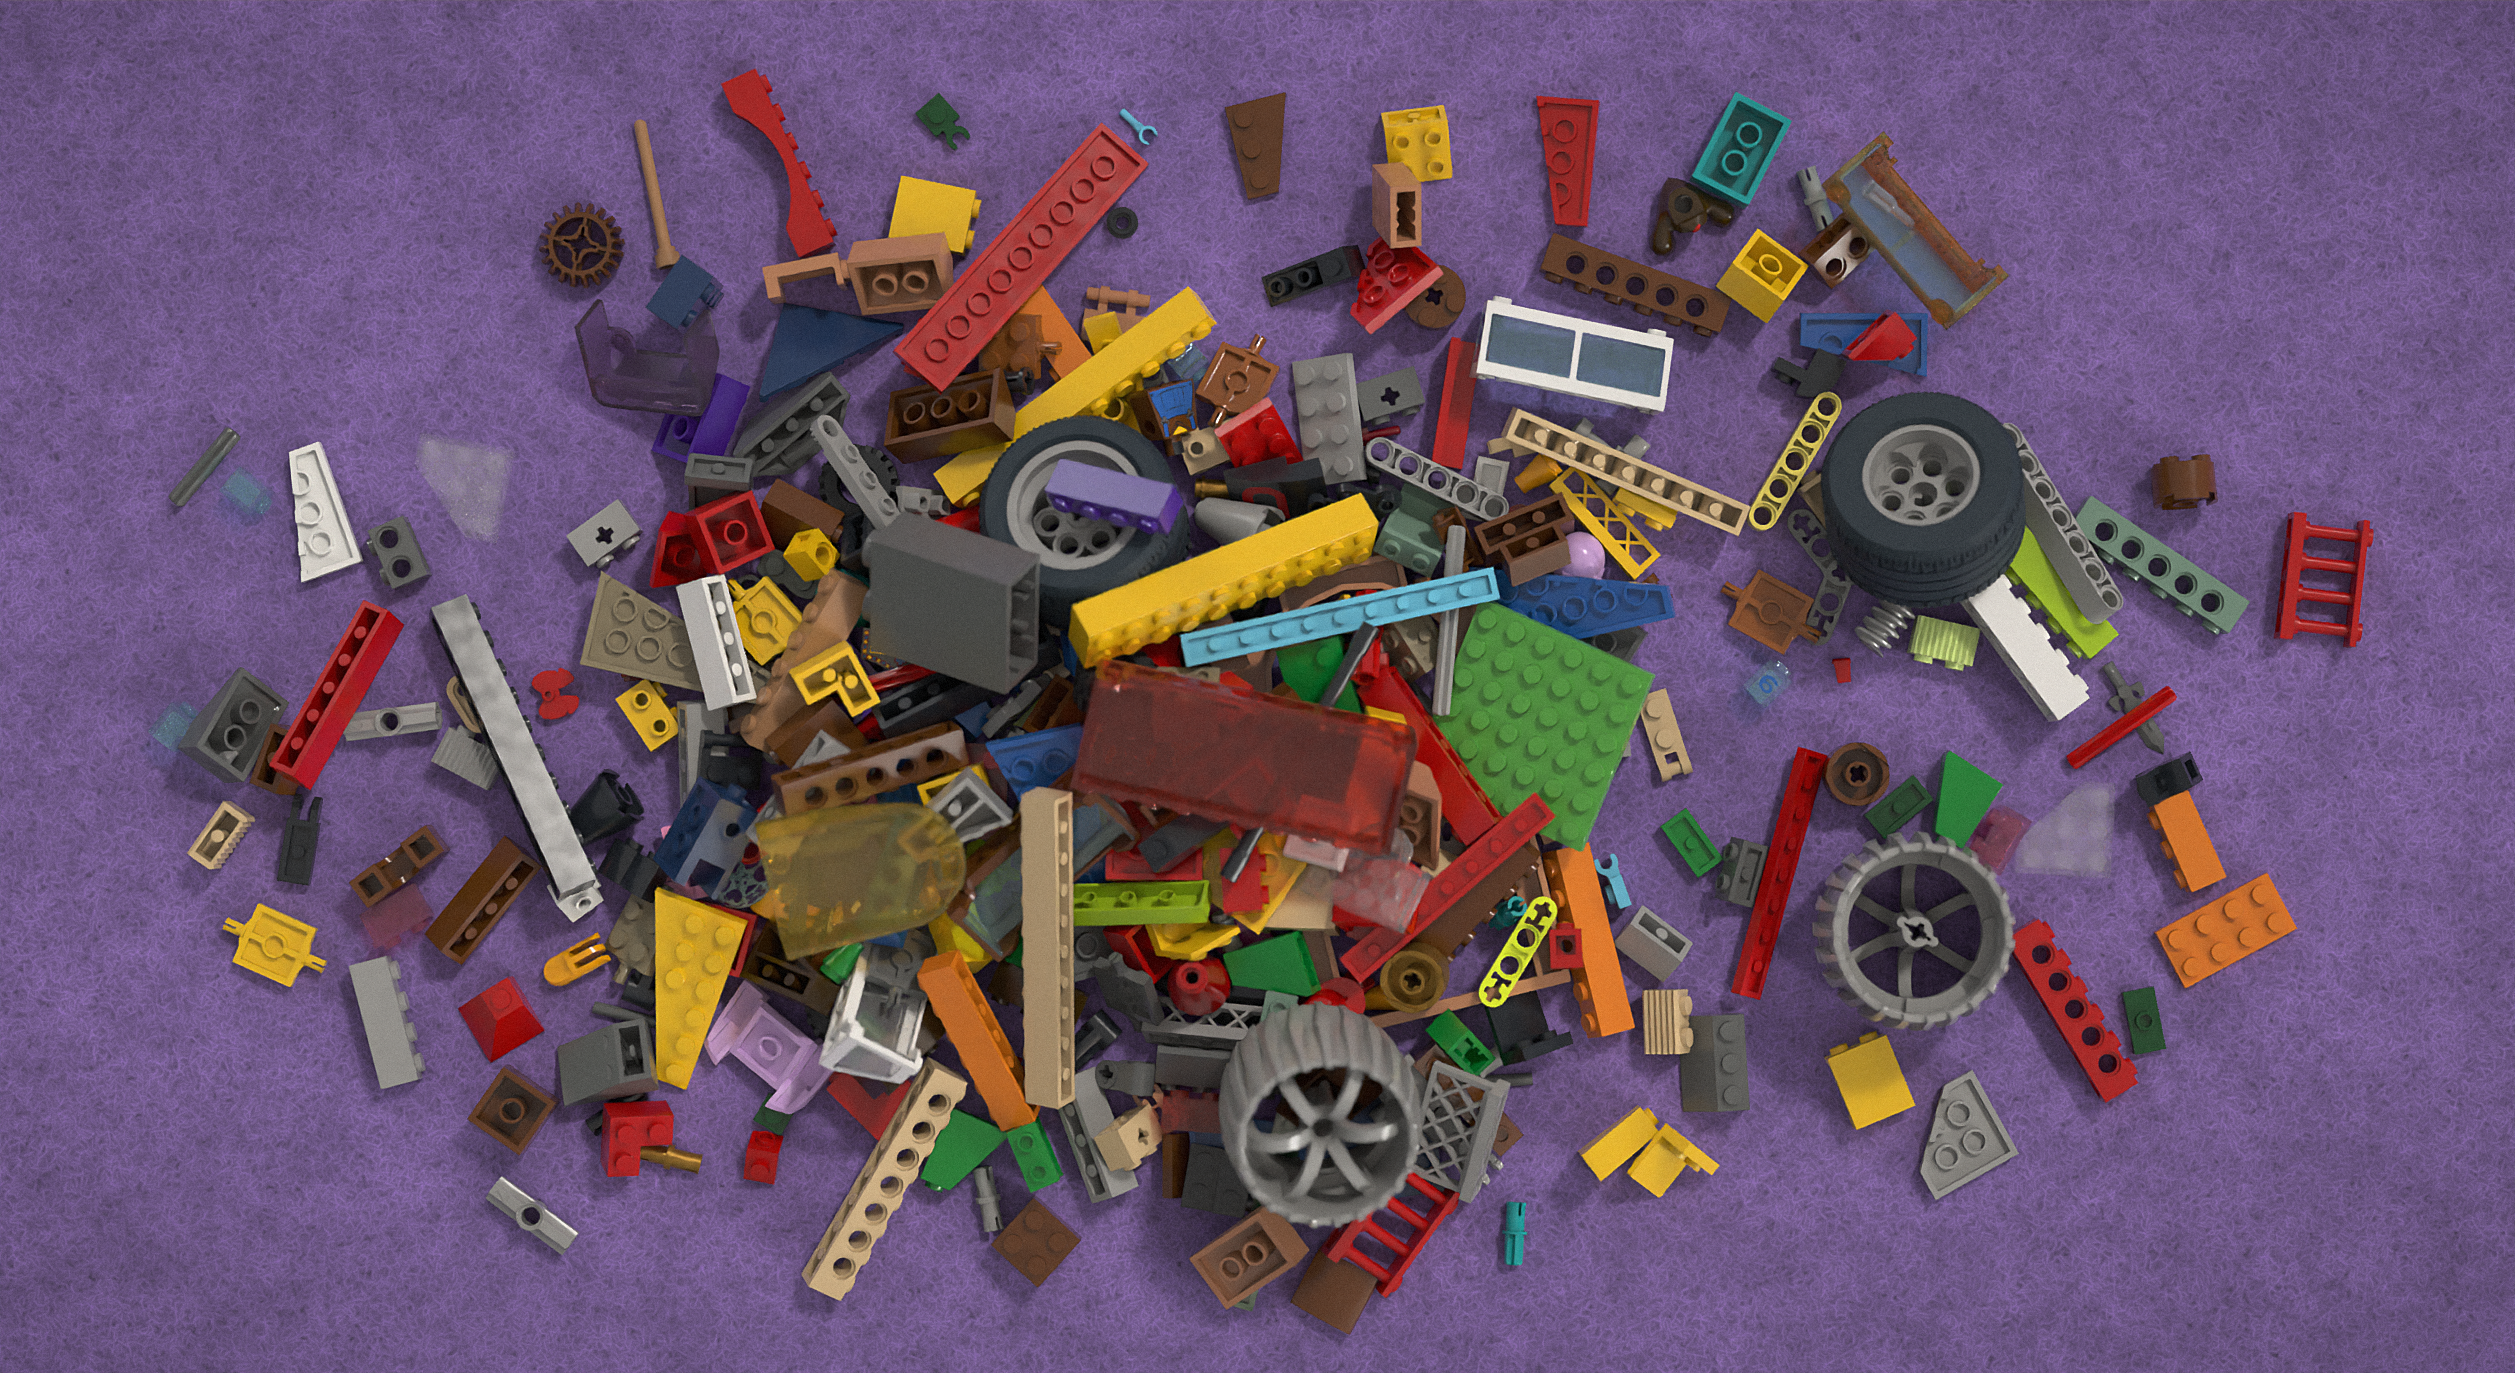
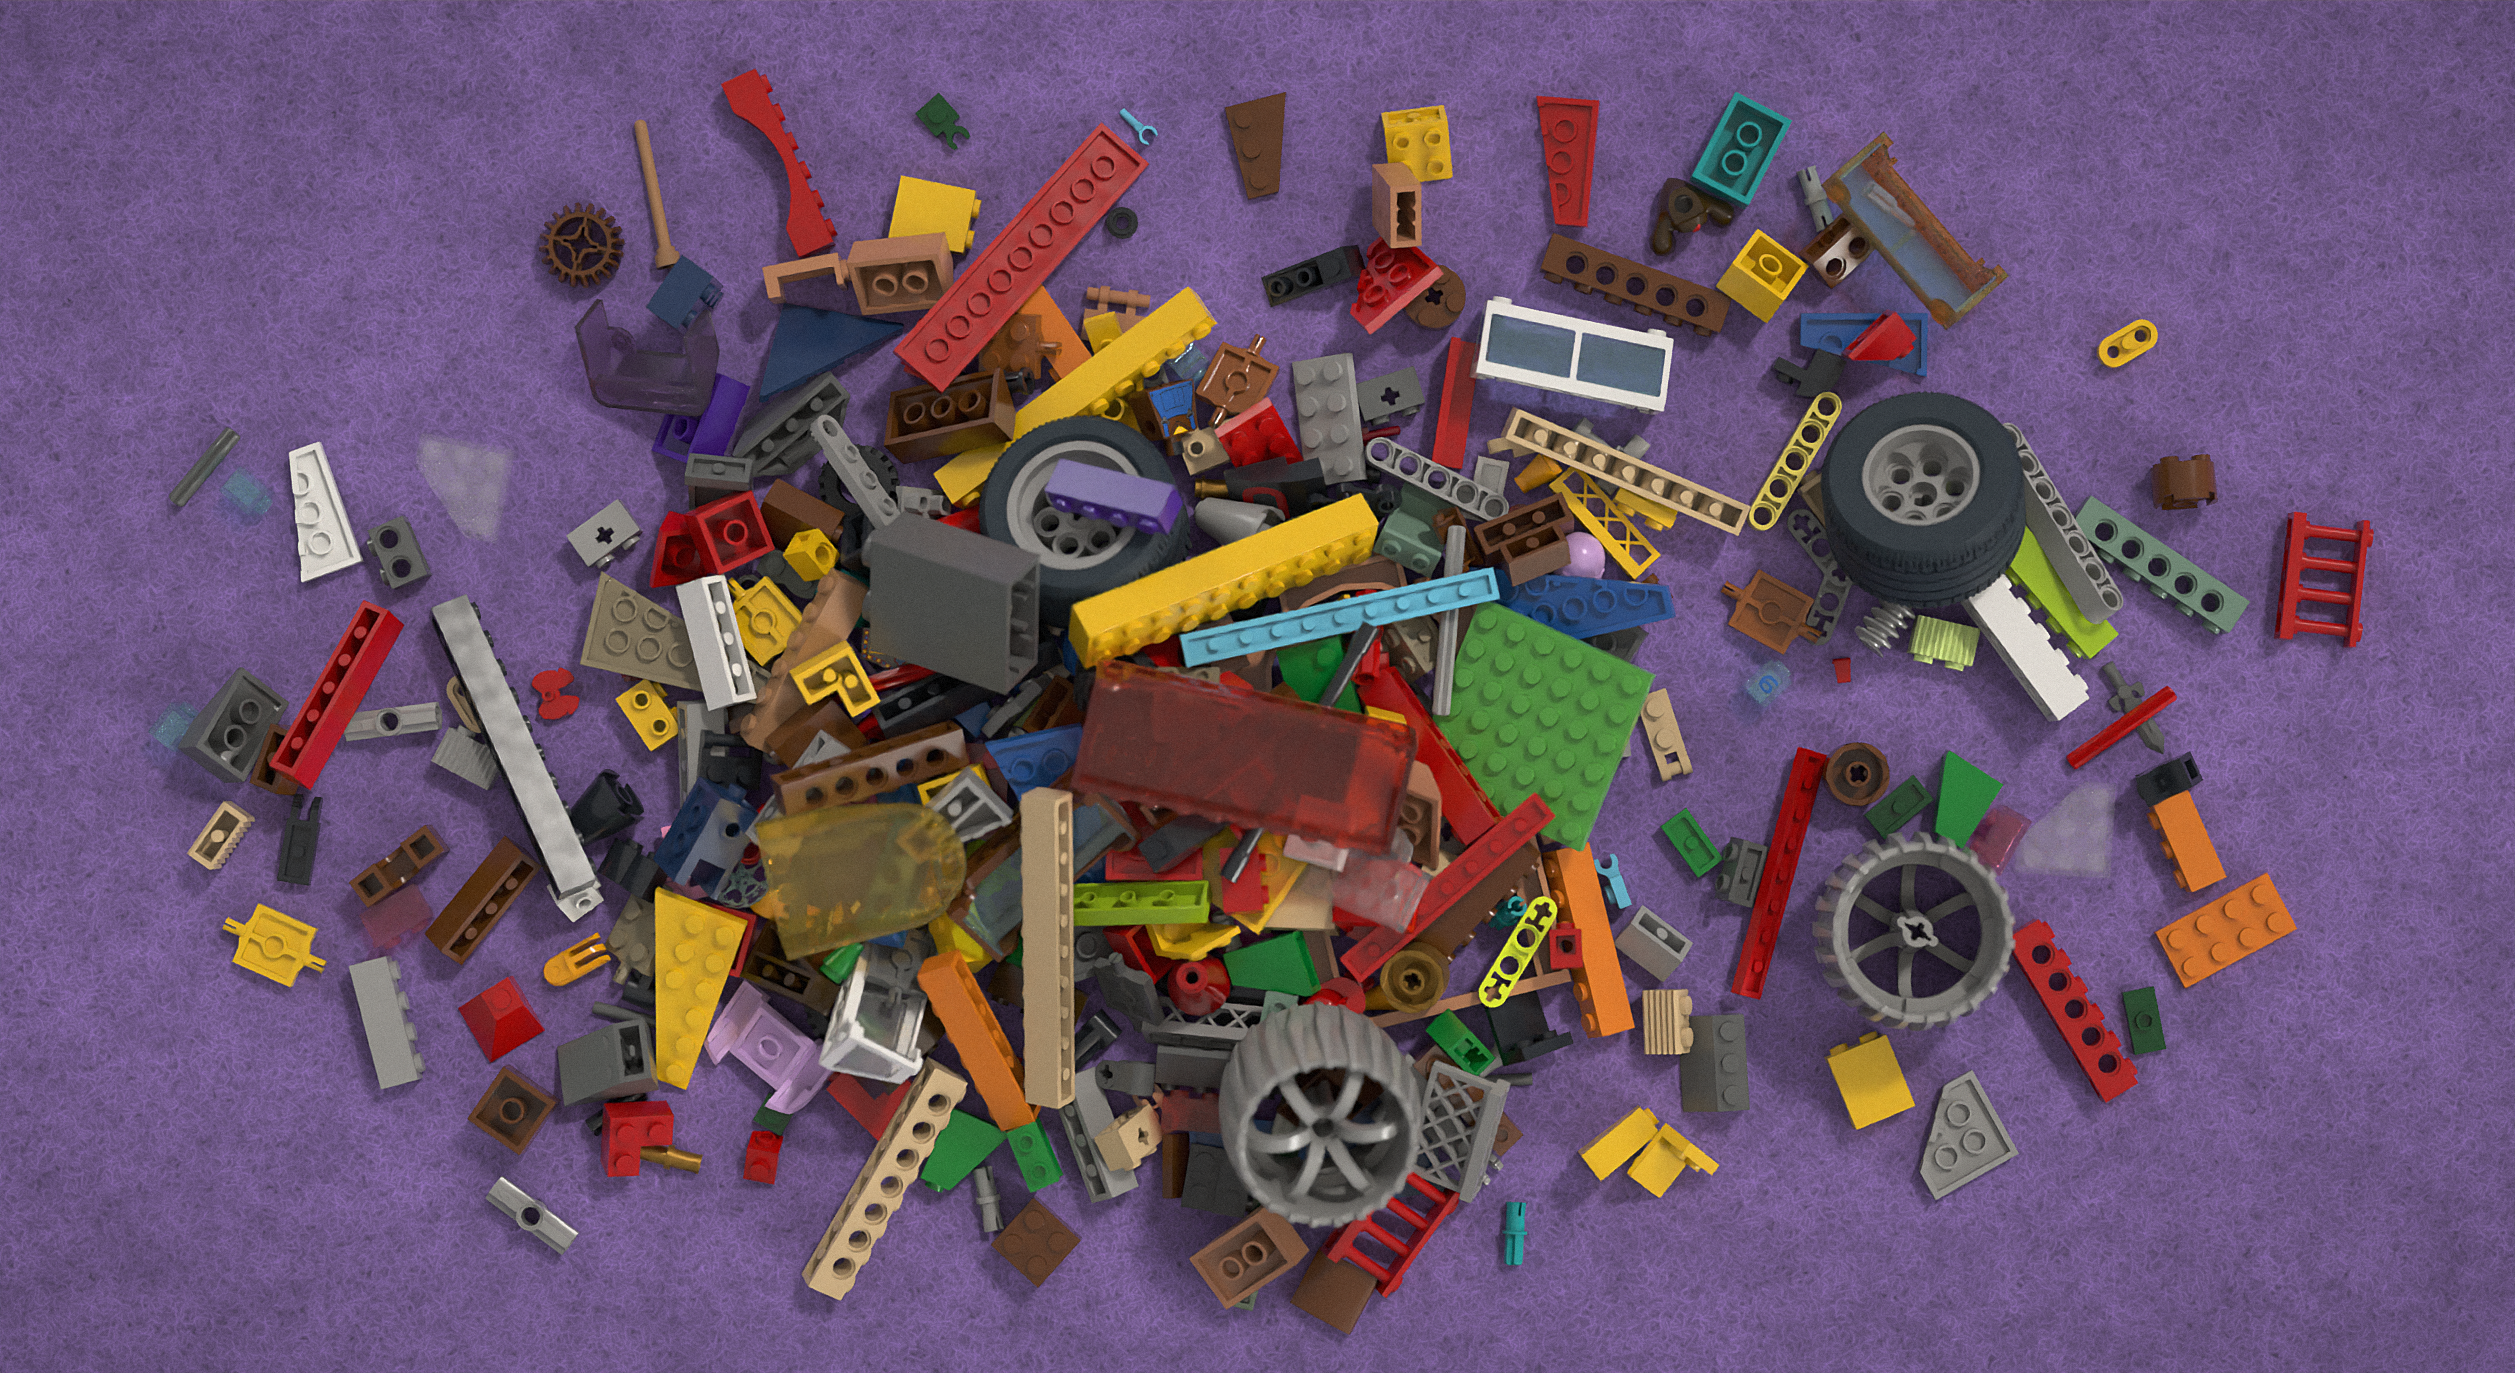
none -> yellow plate [2097,319,2158,368]

